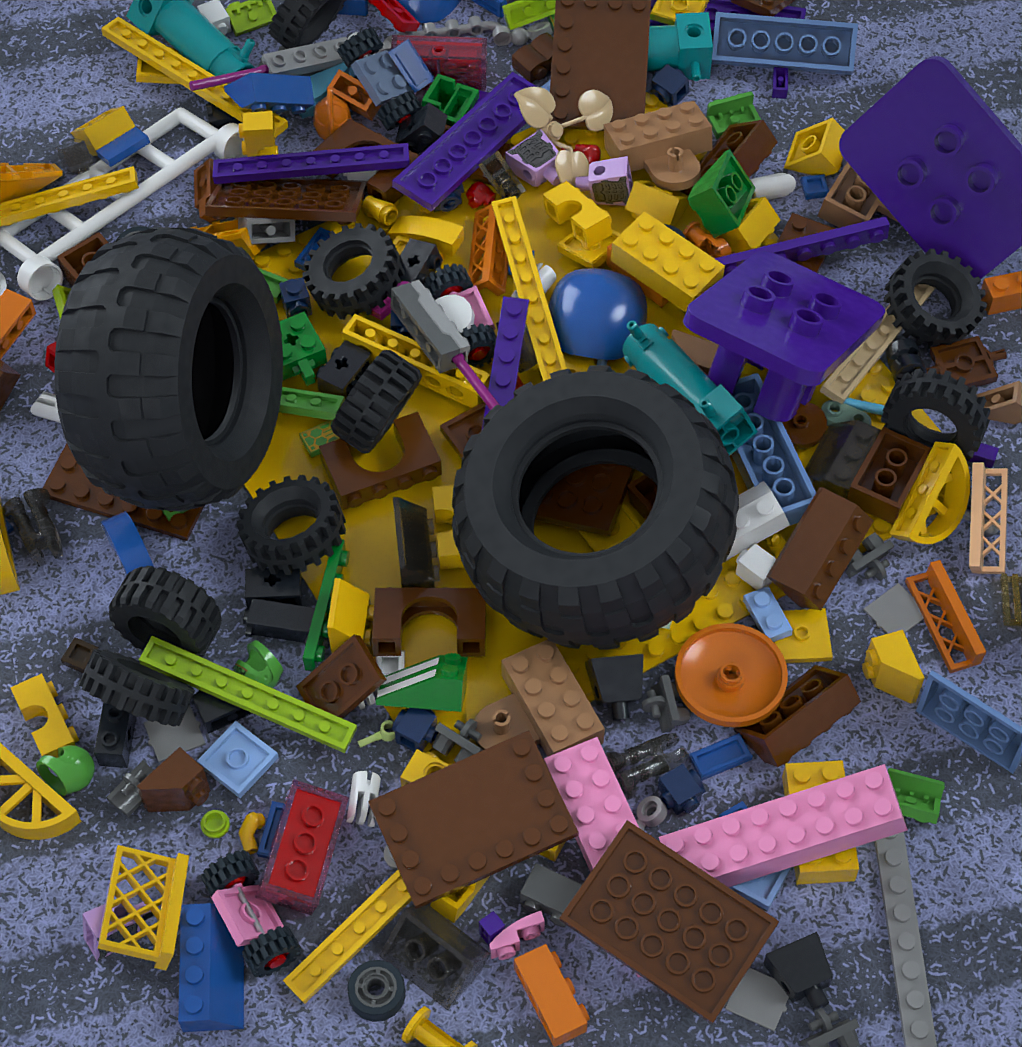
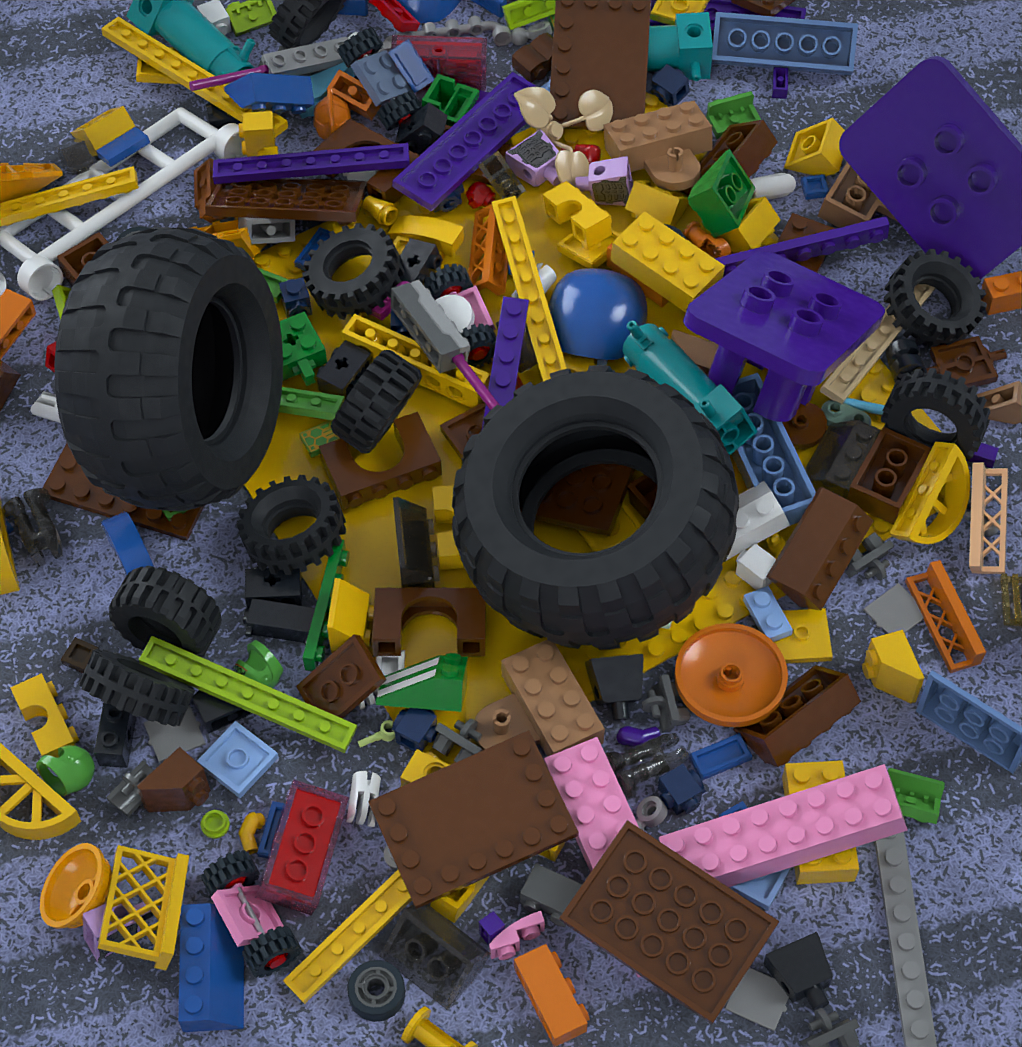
none -> light orange hat [40,843,112,929]
none -> dark purple arm [616,726,660,747]

